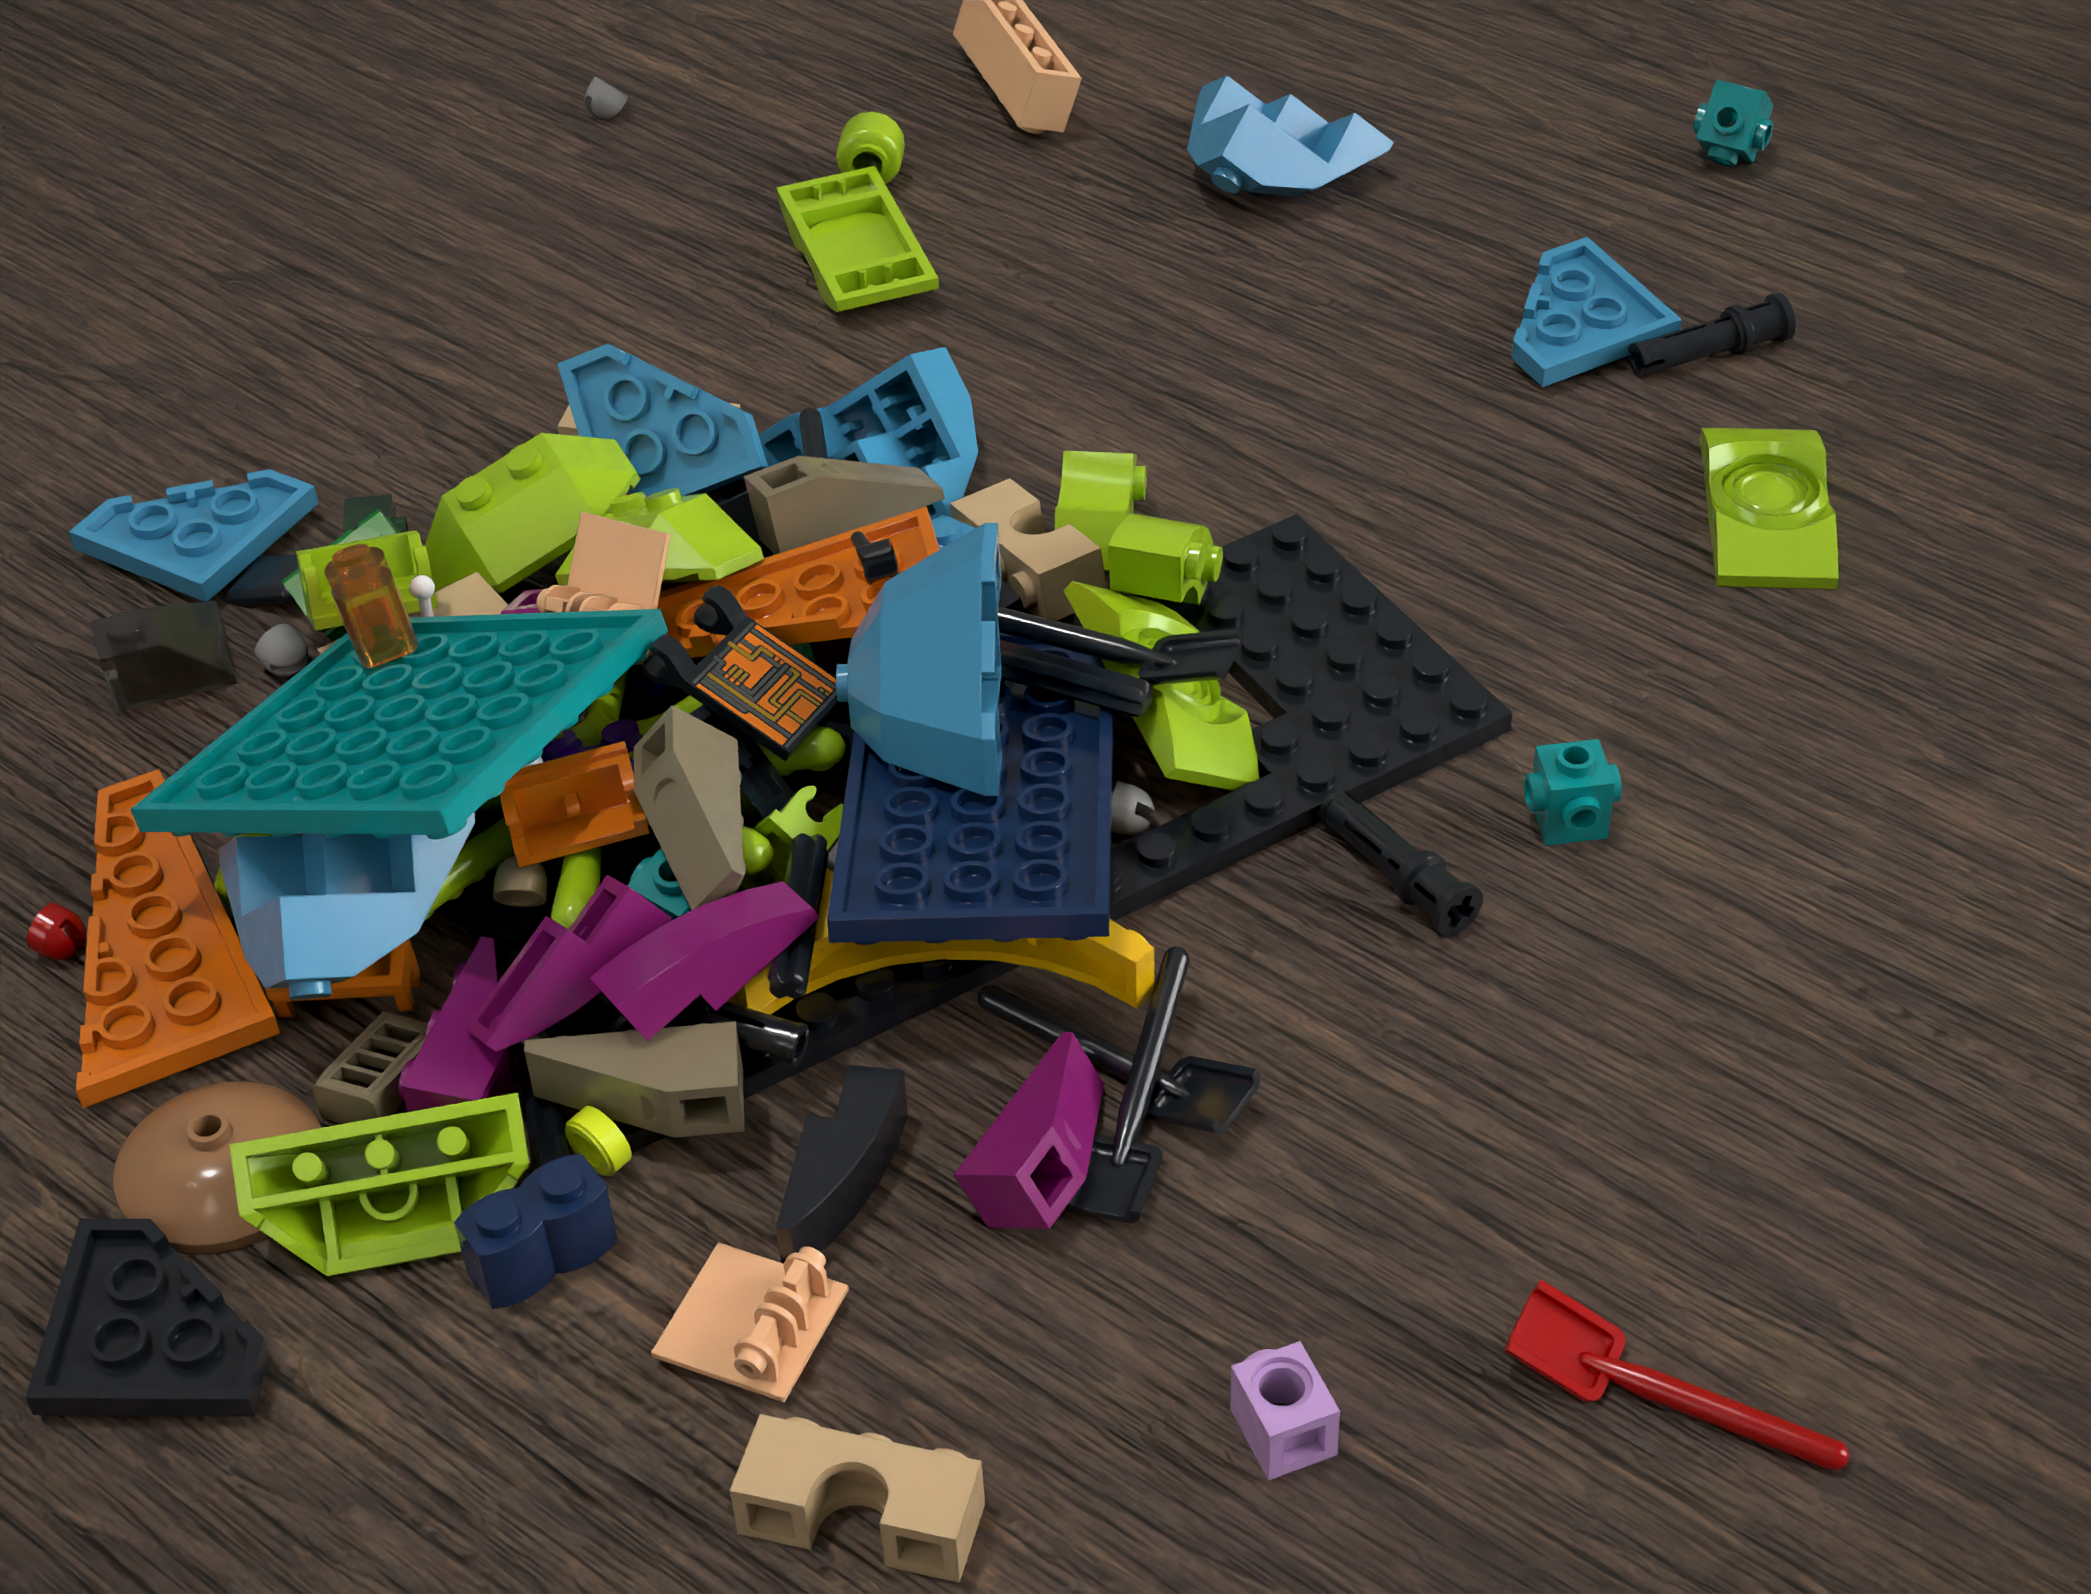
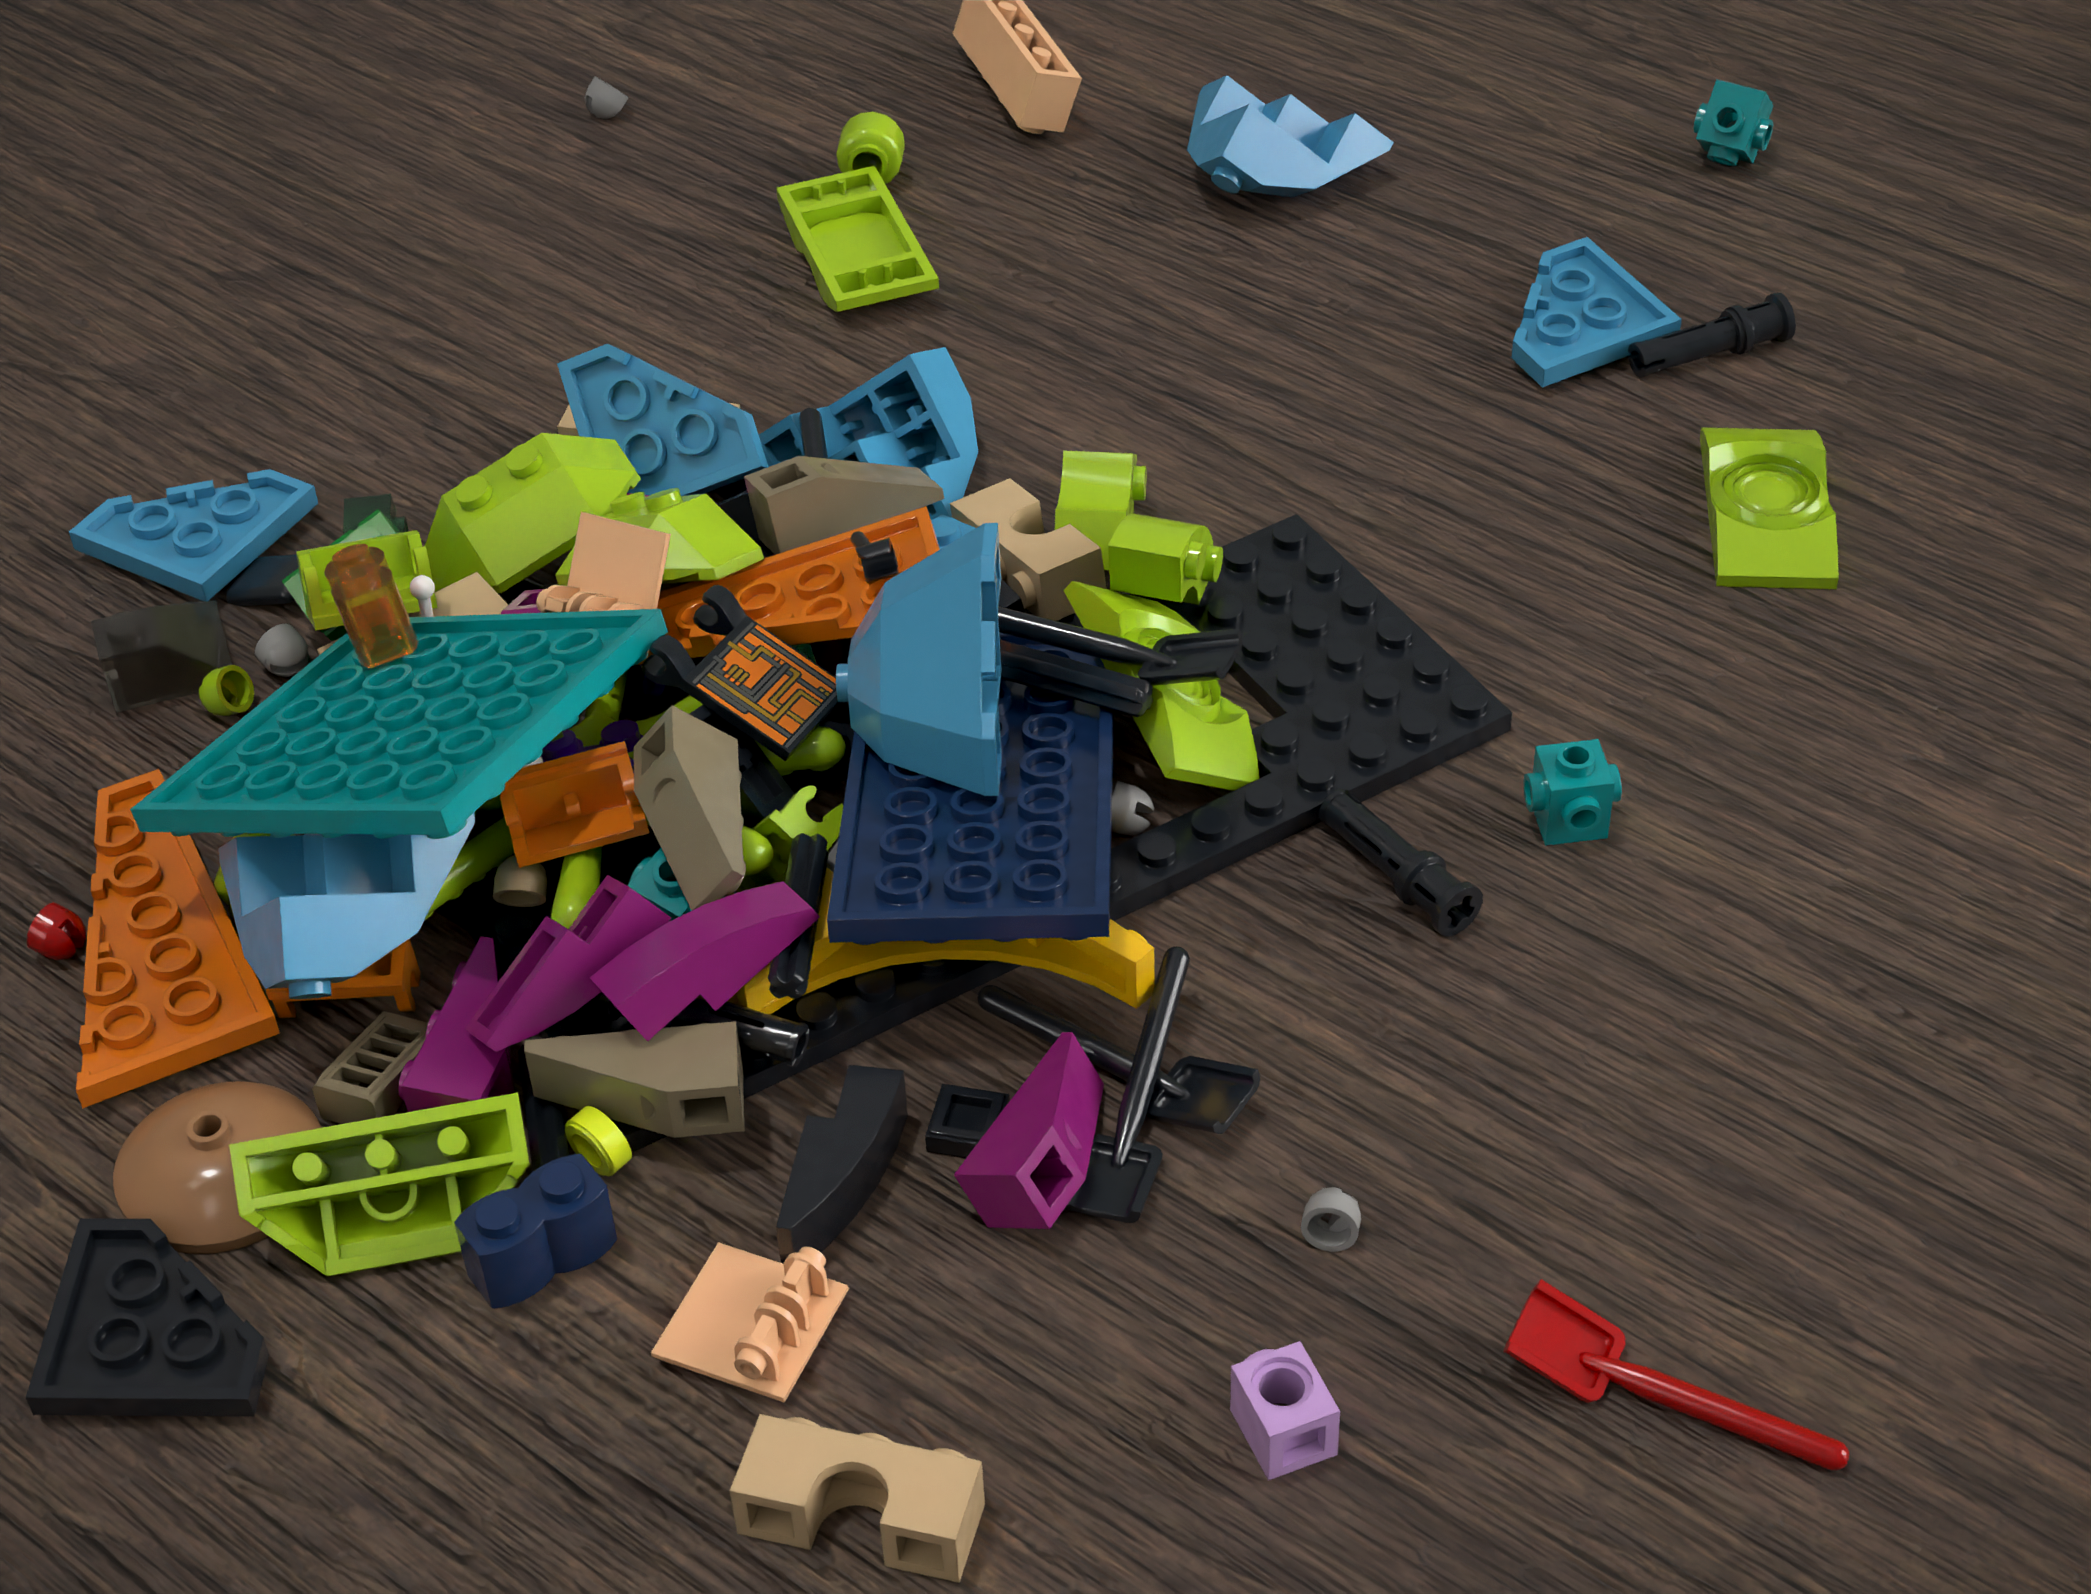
none -> lime hinge [199,665,254,716]
none -> black tile [925,1084,1010,1158]
none -> light grey hinge [1301,1187,1361,1252]

